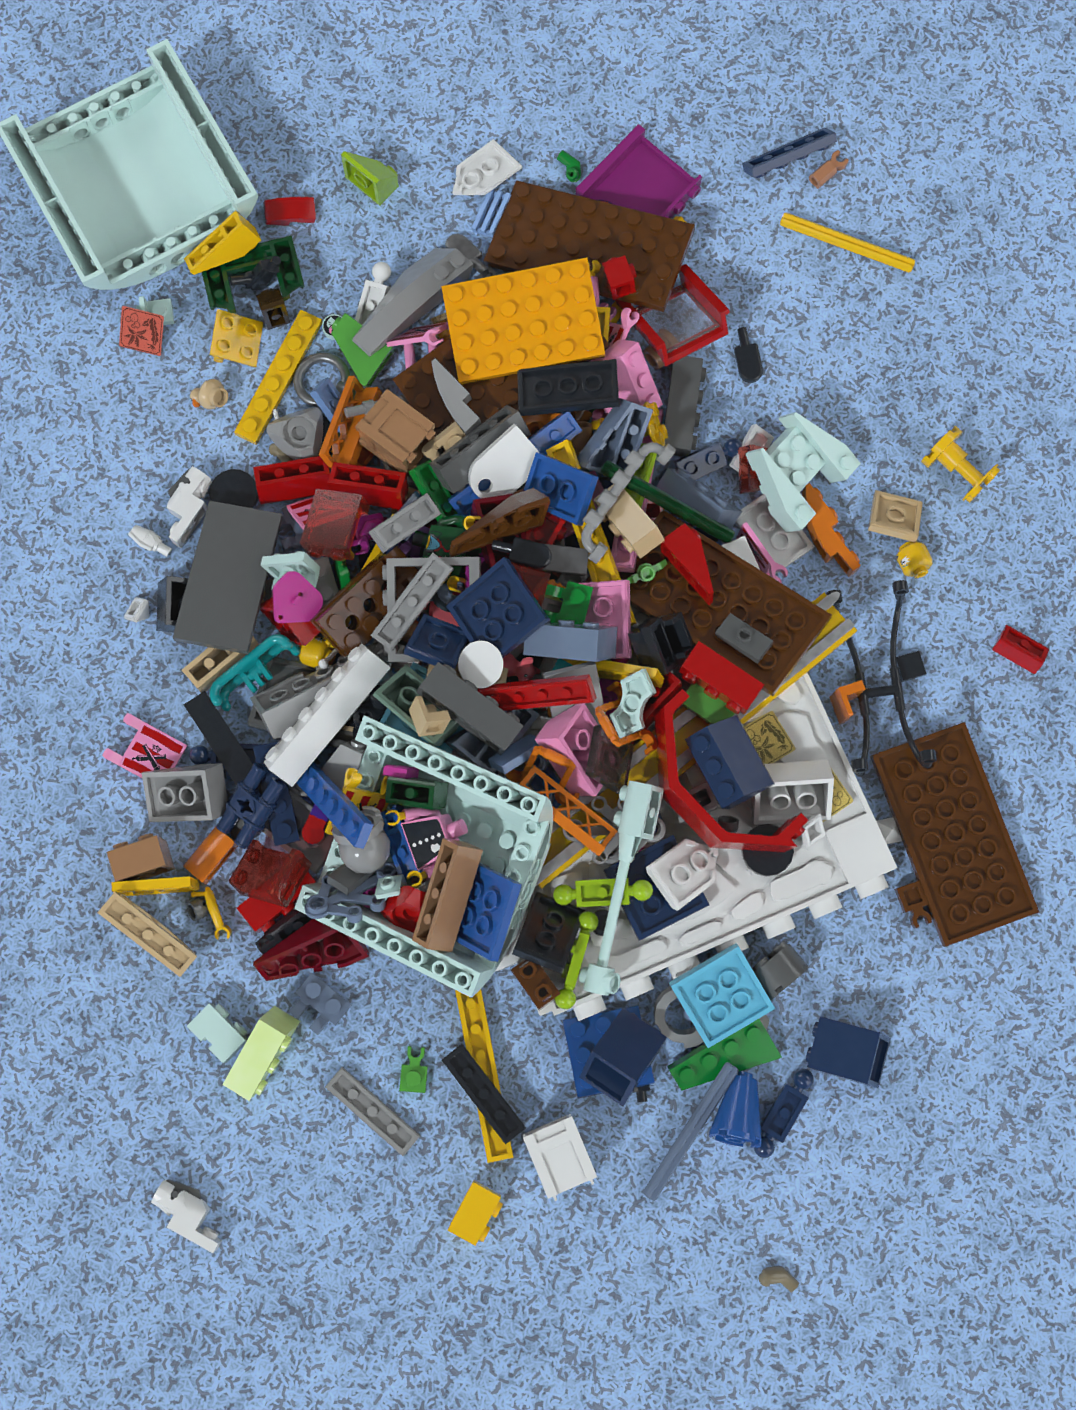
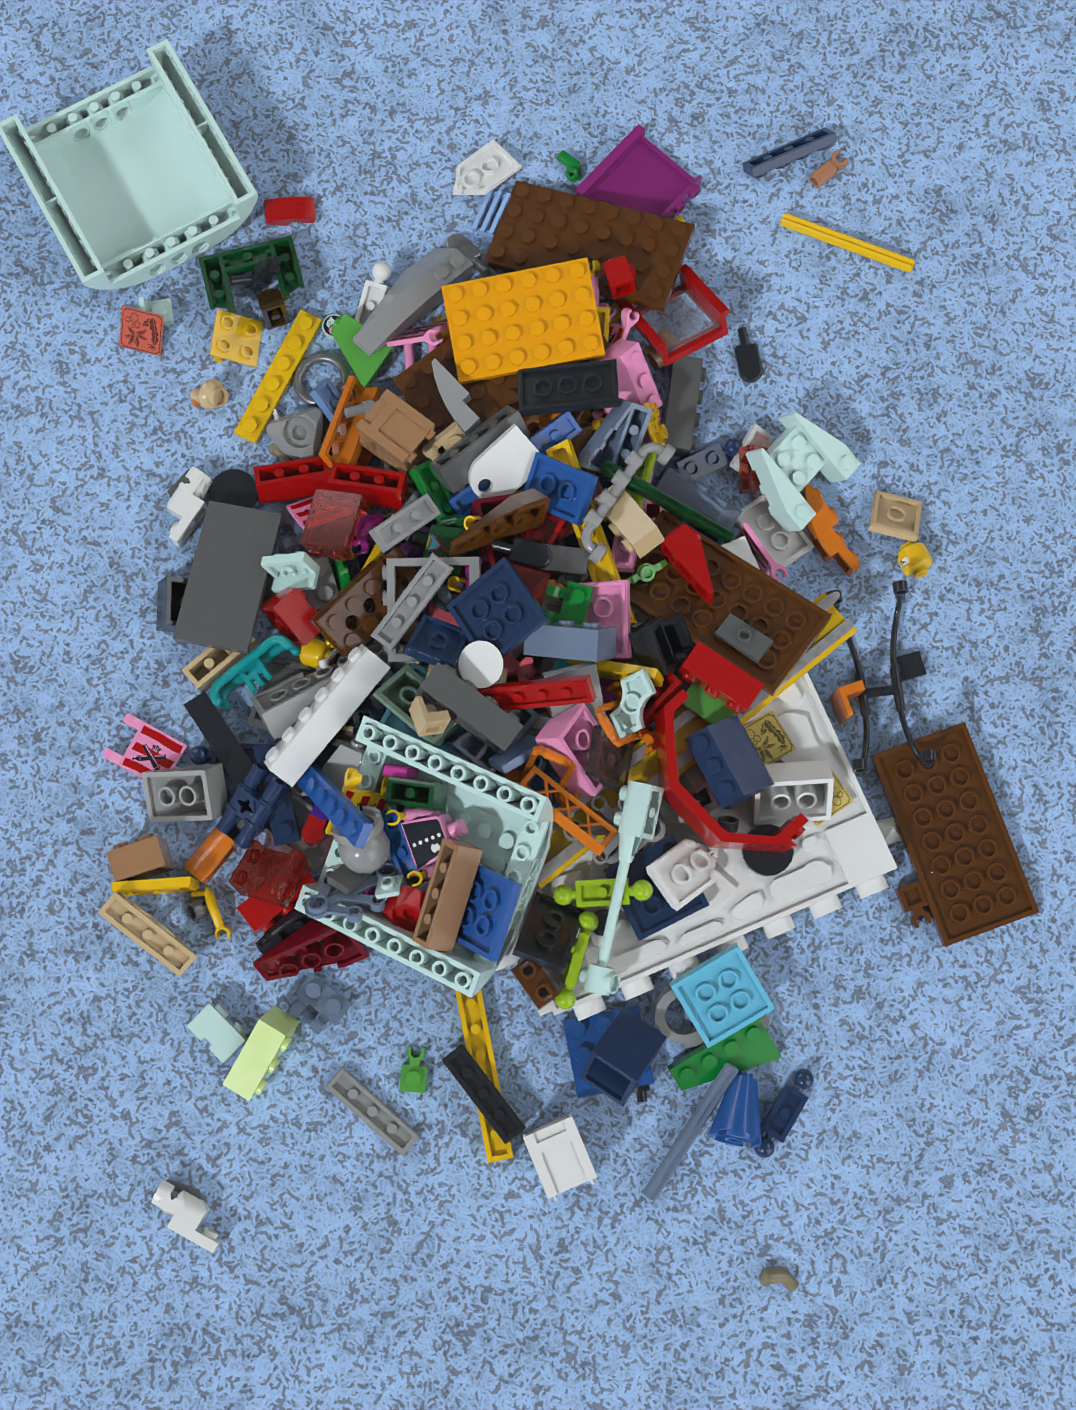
white slope [124,597,150,623] -> none
white piece [128,525,172,557] -> none
yellow slope [184,210,261,275] -> none
dark pink piece [272,571,323,623] -> none
lime slope [341,151,399,206] -> none
yellow brick [448,1180,503,1246] -> none
dark grey brick [752,941,810,1000] -> none
white slope [801,813,826,848] -> none
dark blue slope [806,1016,891,1089] -> none
yellow piece [921,425,1000,503] -> none
red slope [992,625,1049,674] -> none

